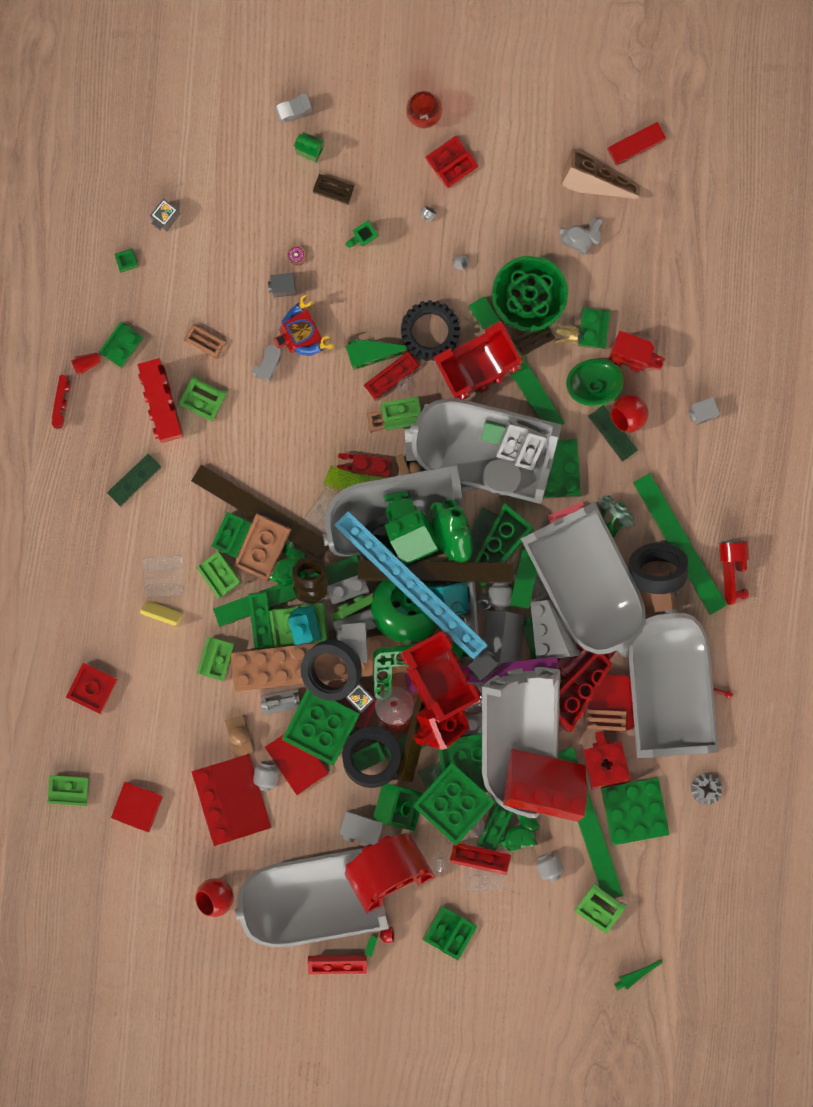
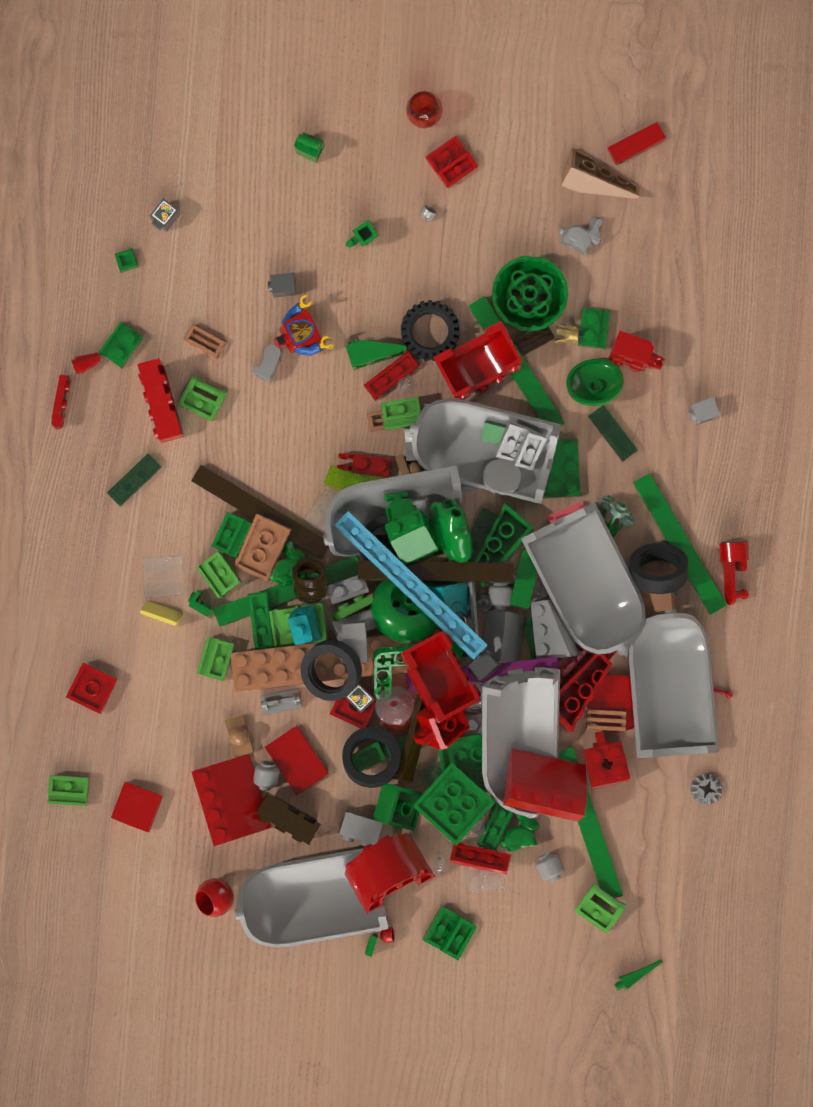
light grey leg [275,92,313,123] -> none
green plate [282,689,360,766] -> none
tile [287,246,306,266] -> none
red plate [308,954,367,974] -> none
dark brown tile [313,174,355,205] -> none
light grey hinge [453,255,468,270] -> none
green plate [601,777,670,846] -> none
red helmet [610,395,649,432] -> none
none -> green bracket [188,590,214,619]
none -> dark brown wedge [256,792,321,845]

